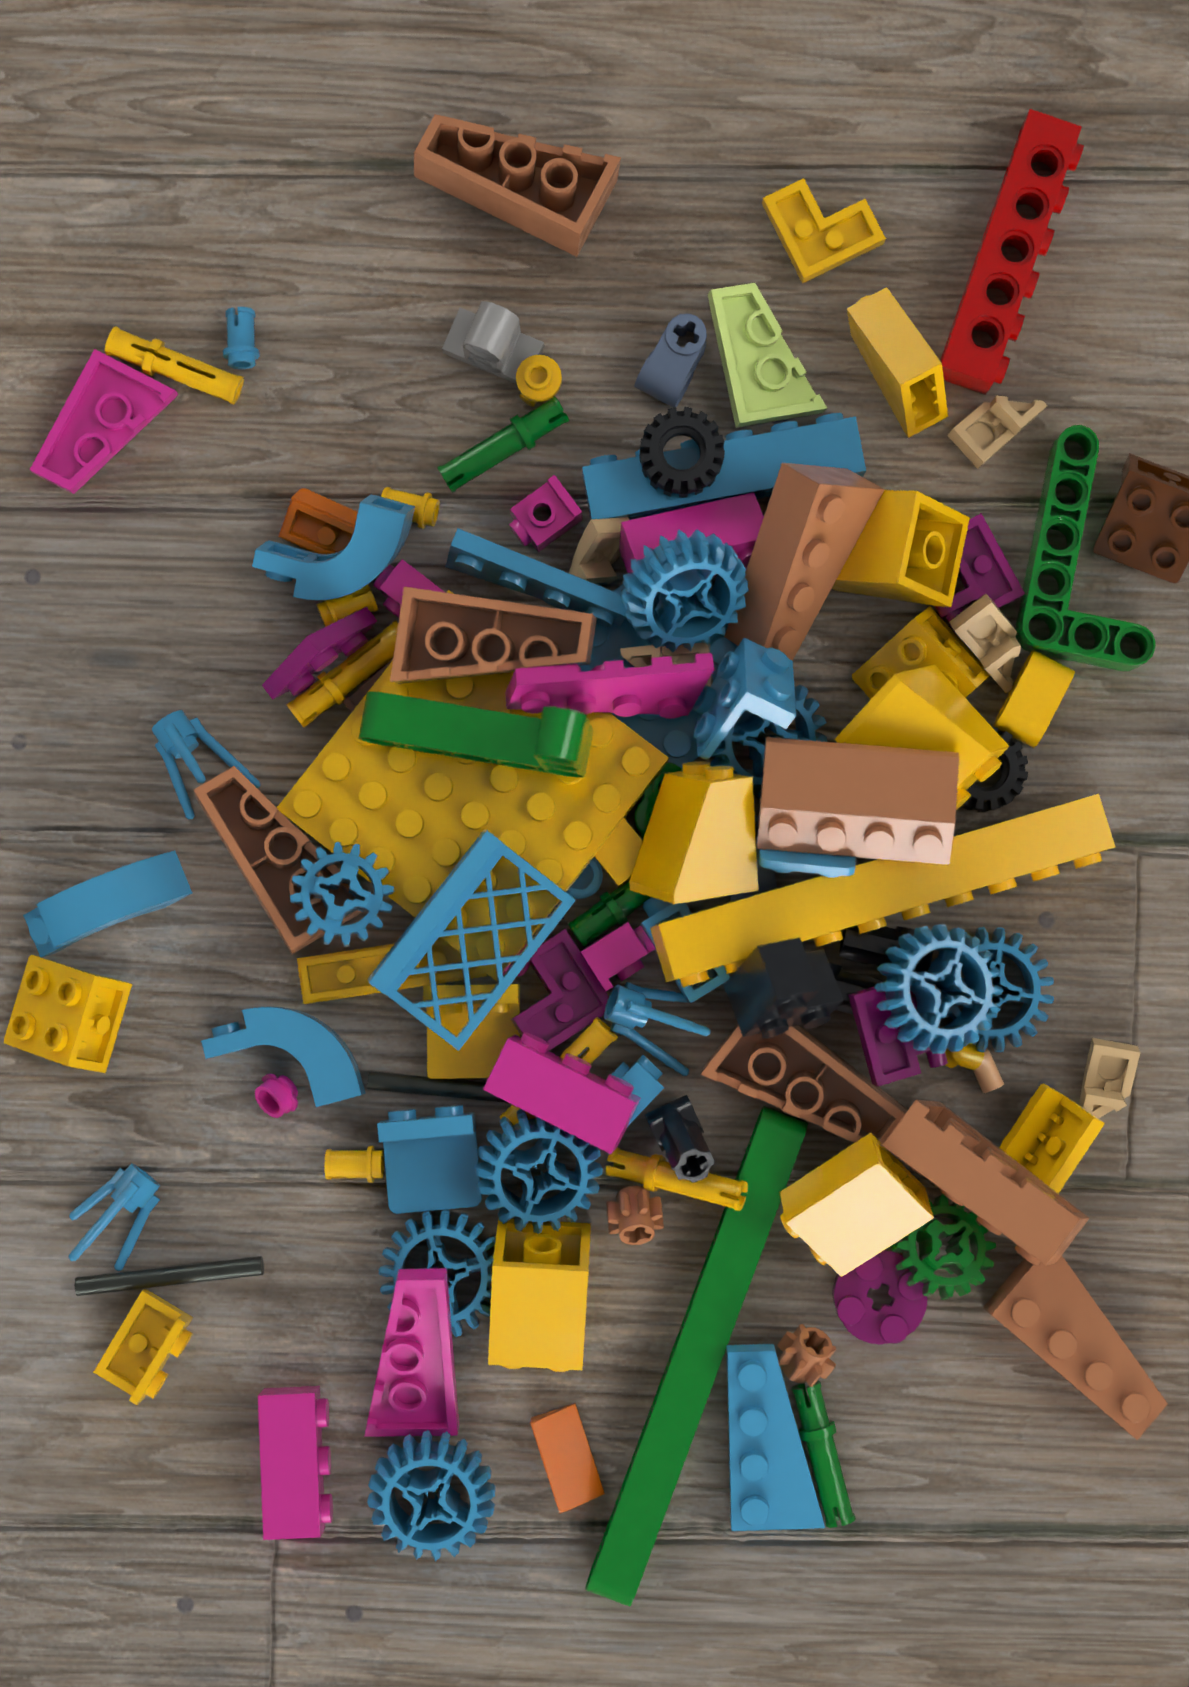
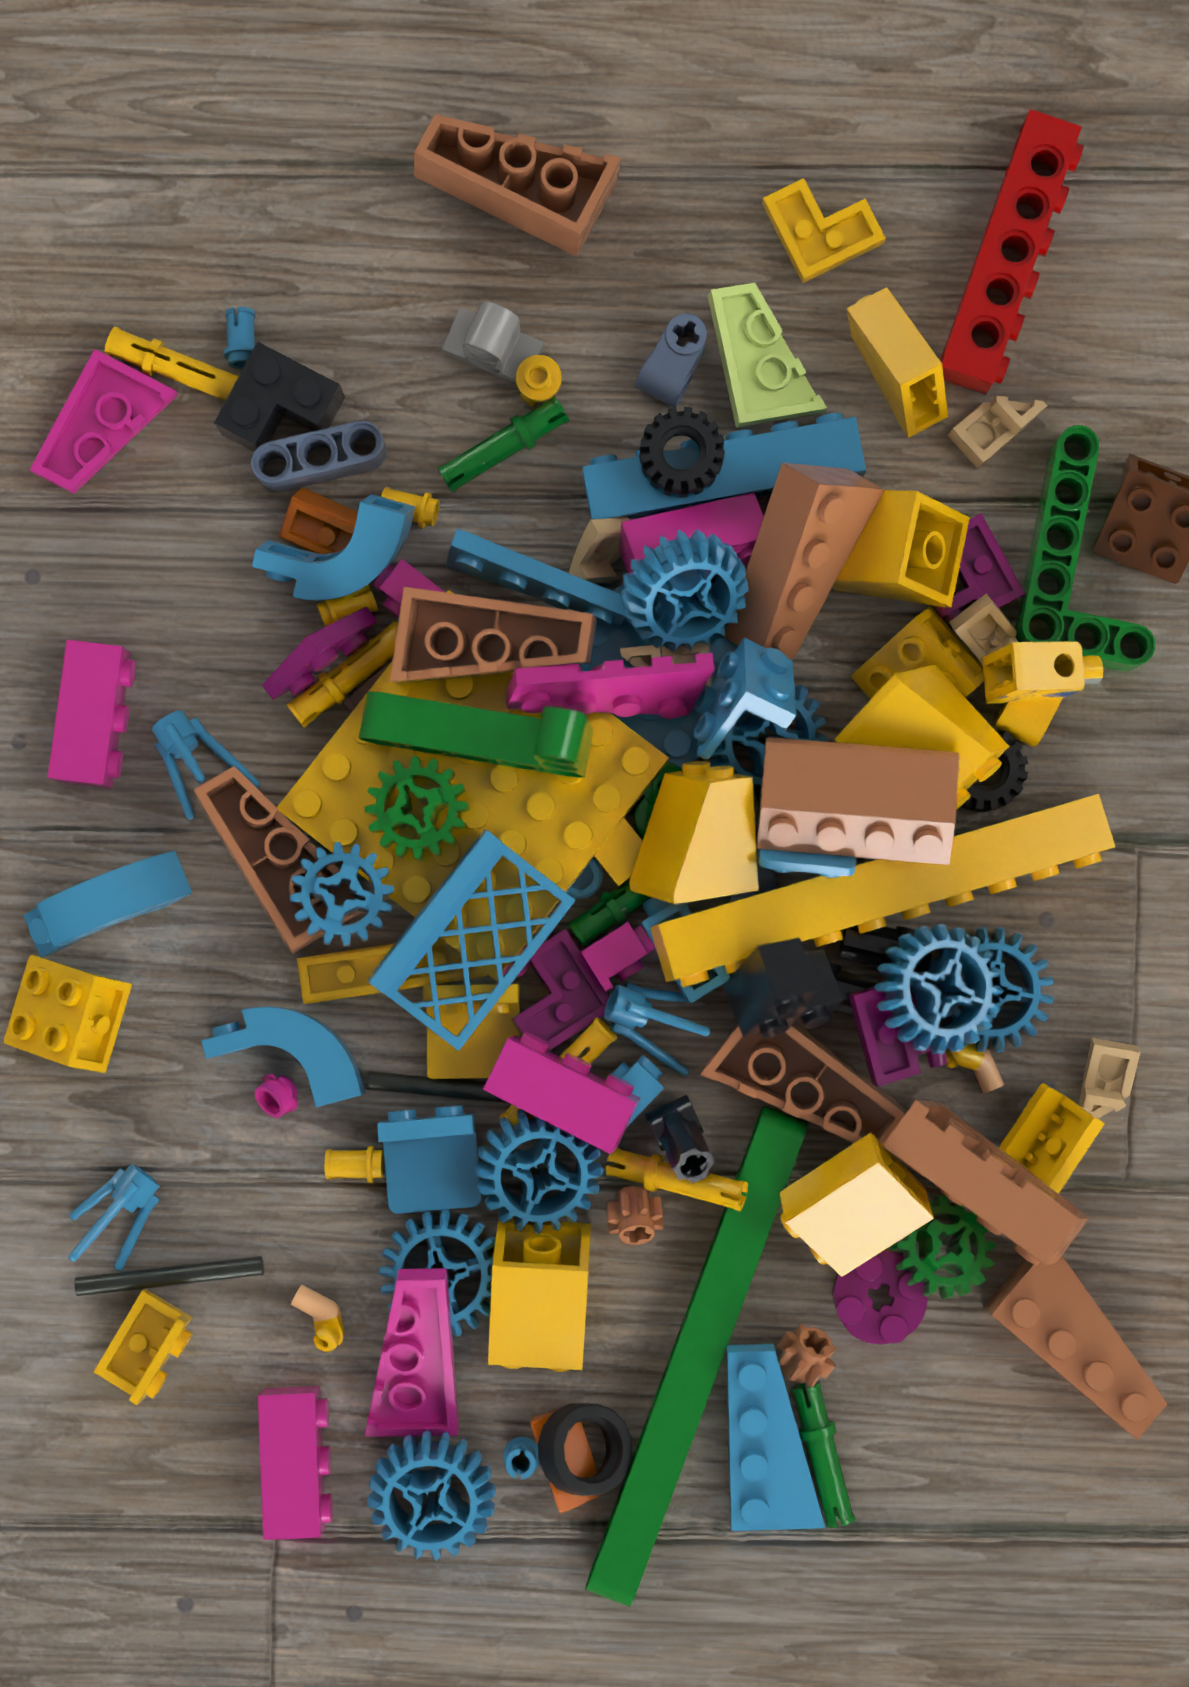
dark pink brick [508,475,582,552] -> none
none -> dark pink brick [47,640,136,789]
none -> black brick [214,342,345,452]
none -> sand blue beam [251,421,387,492]
none -> arm [291,1284,345,1352]
none -> green gear [365,756,470,861]
none -> dark azure pin [503,1437,539,1479]
none -> black tyre [538,1403,633,1496]
none -> yellow torso [982,642,1103,704]

